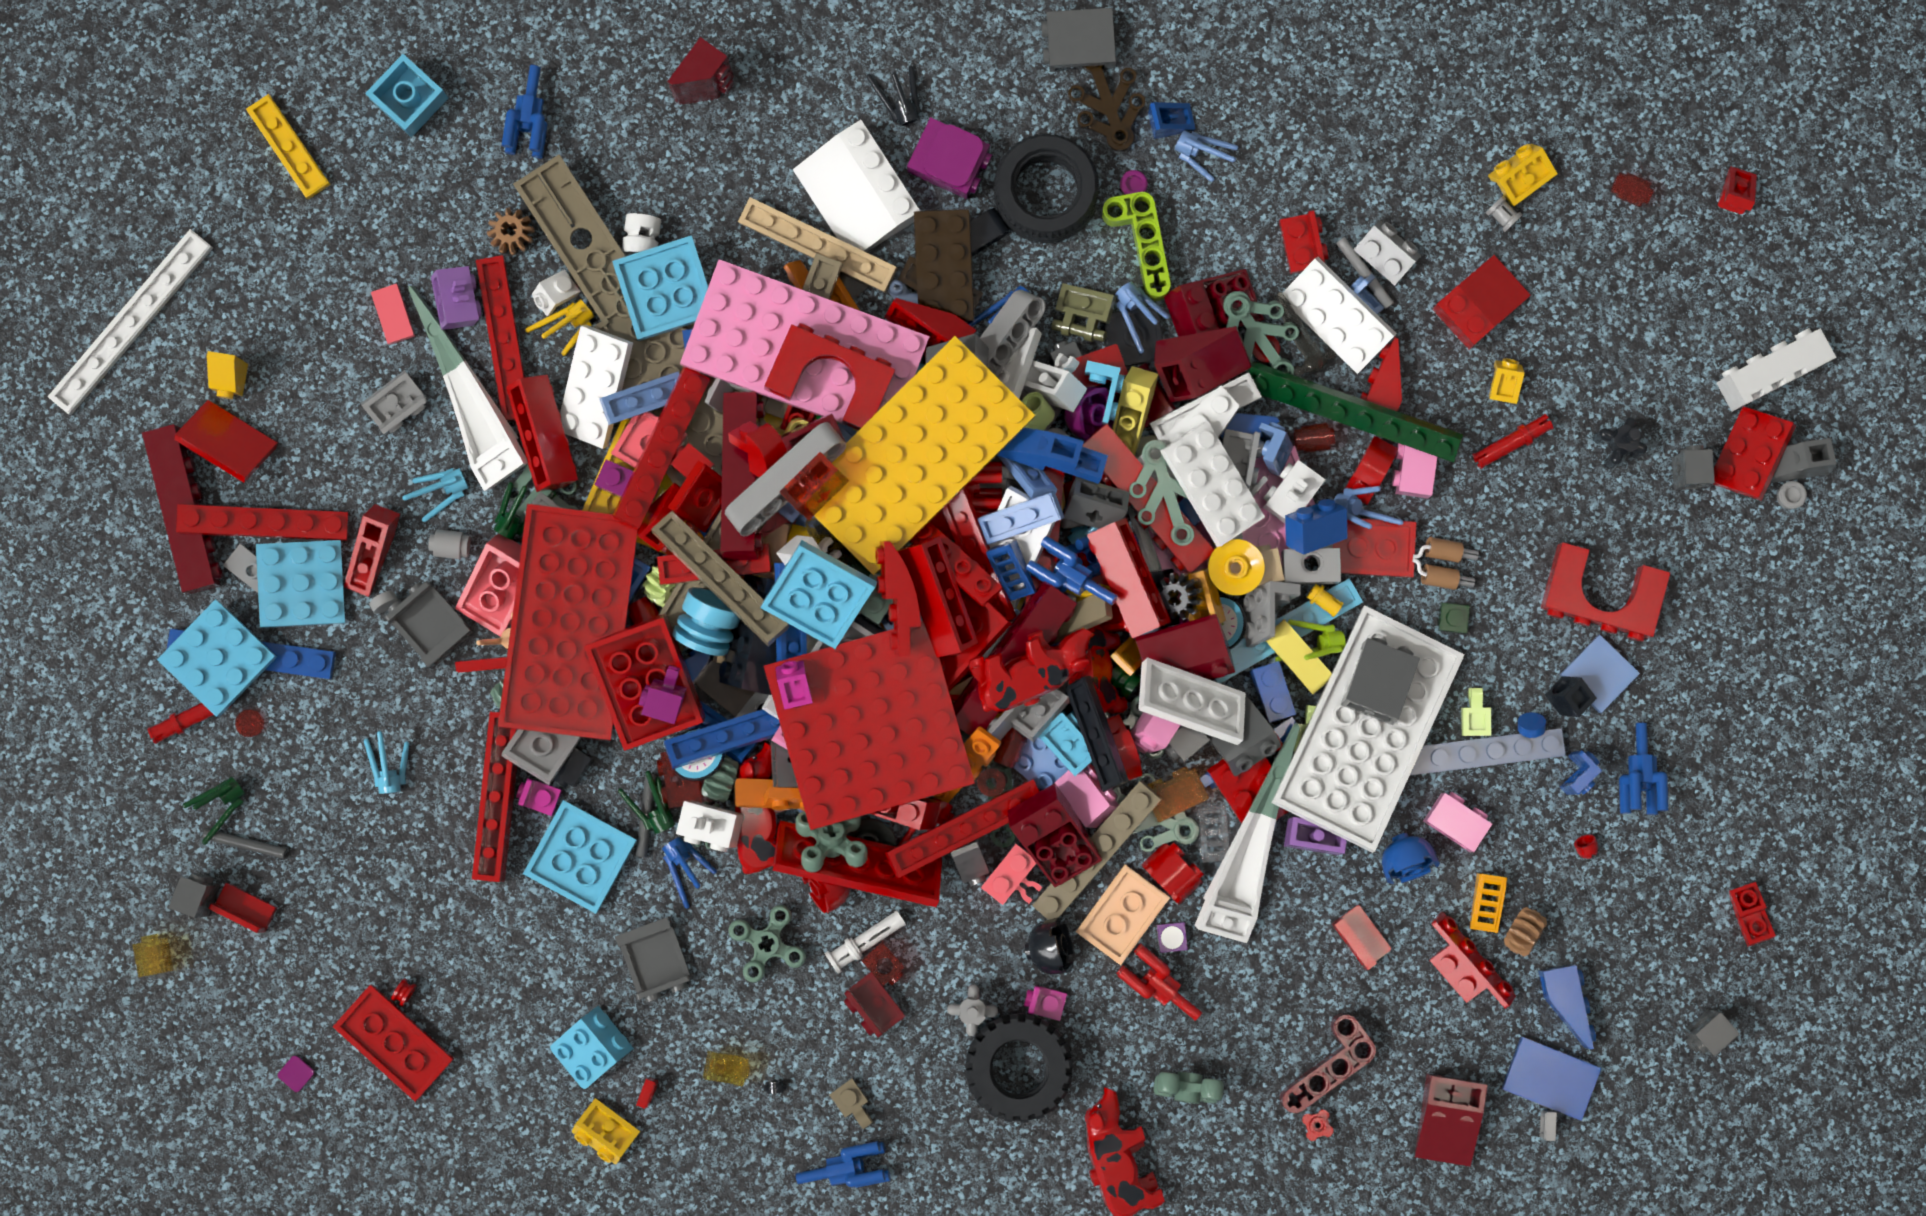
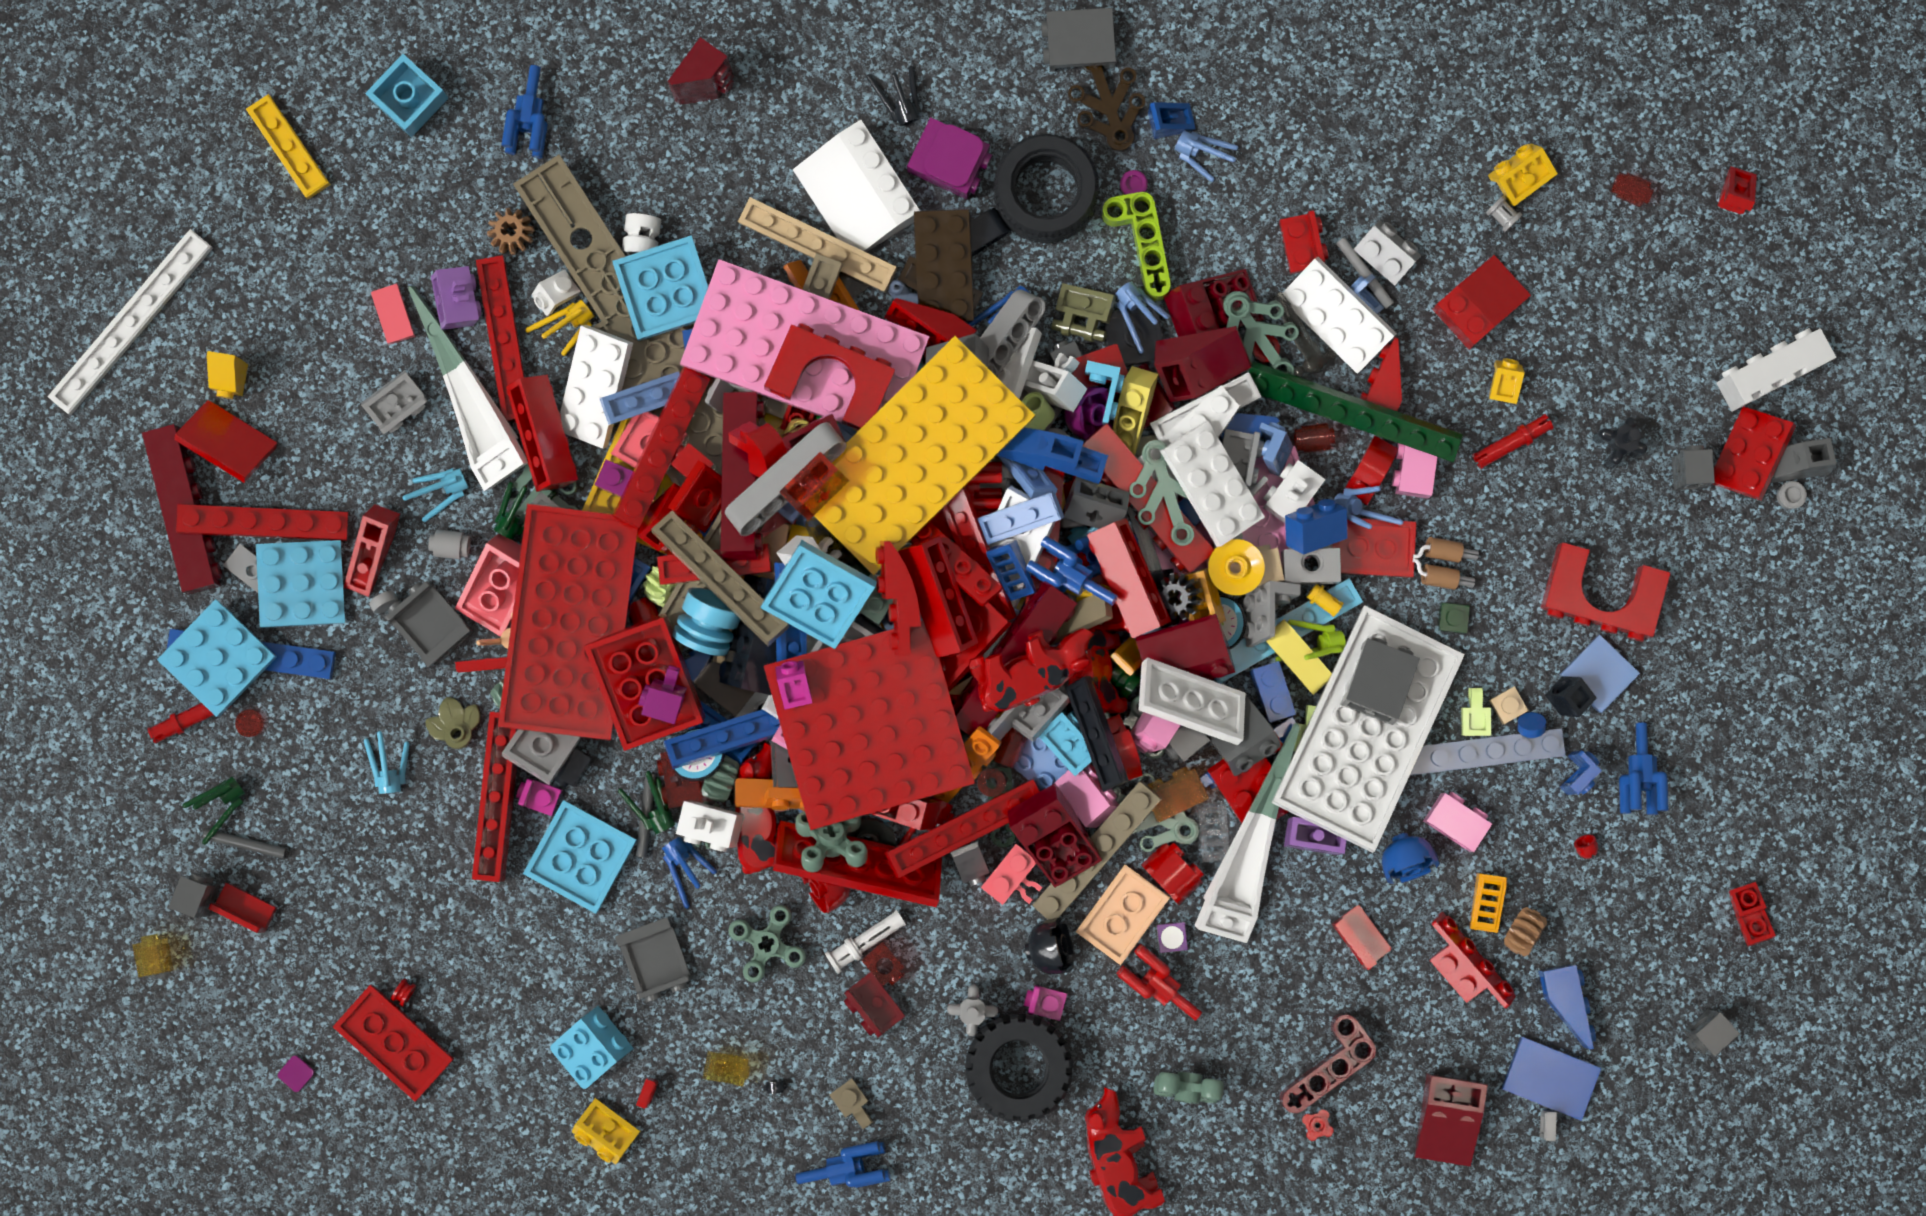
none -> olive plate [425,697,480,749]
none -> tan plate [1489,686,1528,725]

